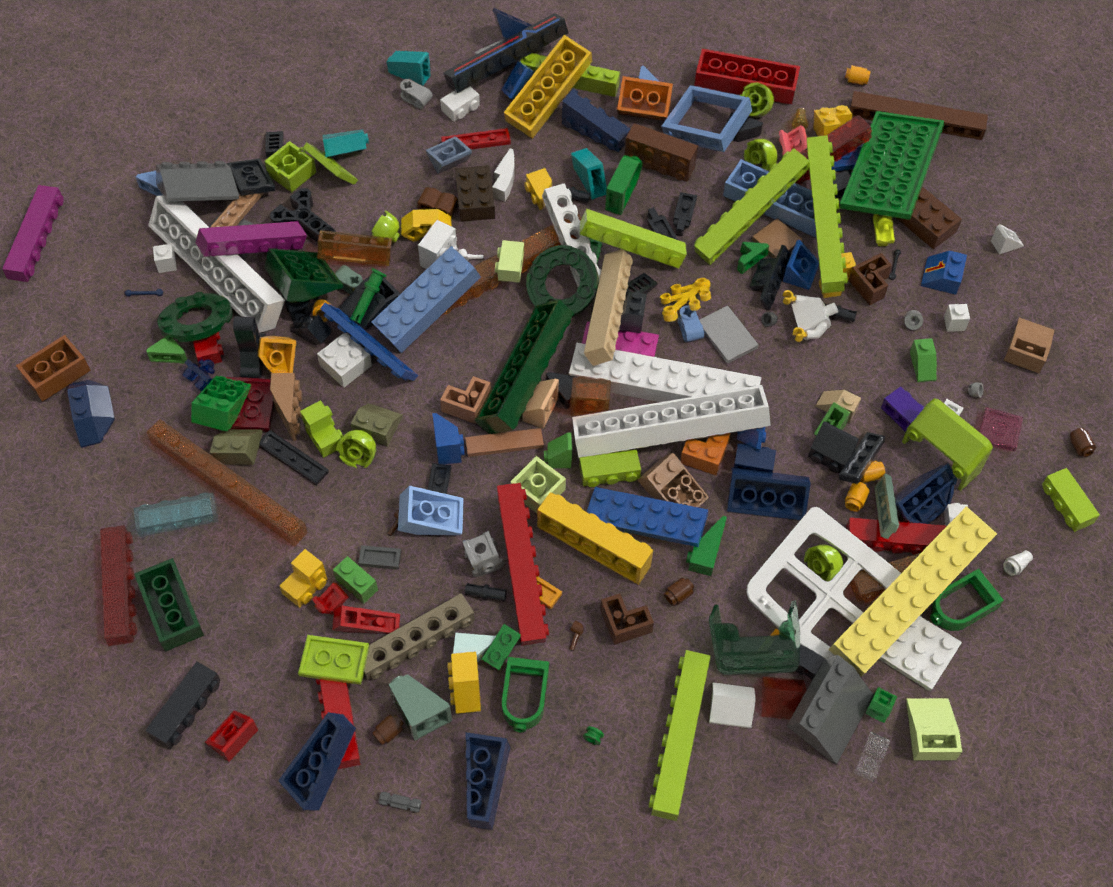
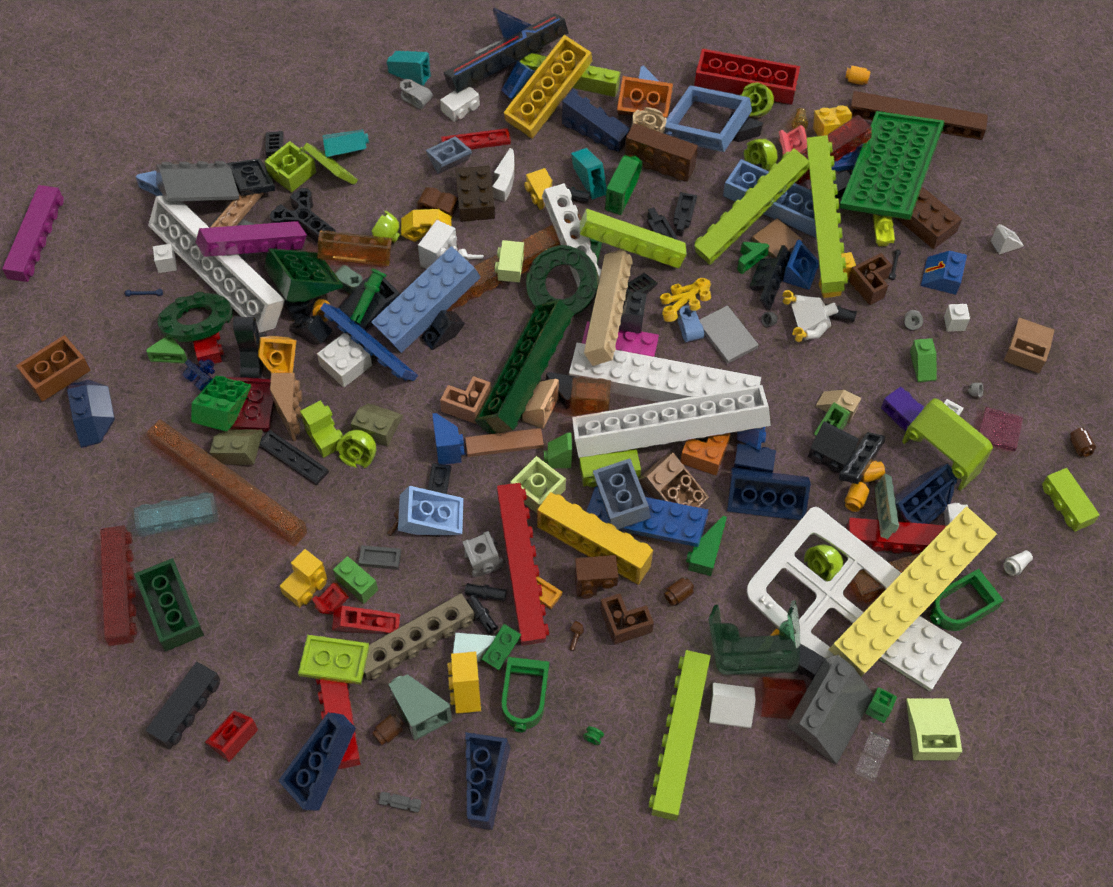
none -> black slope [421,310,465,350]
none -> black pin [466,595,498,635]
none -> reddish brown brick [574,555,618,599]
none -> sand blue brick [593,458,651,529]
none -> tan cylinder [632,107,666,133]

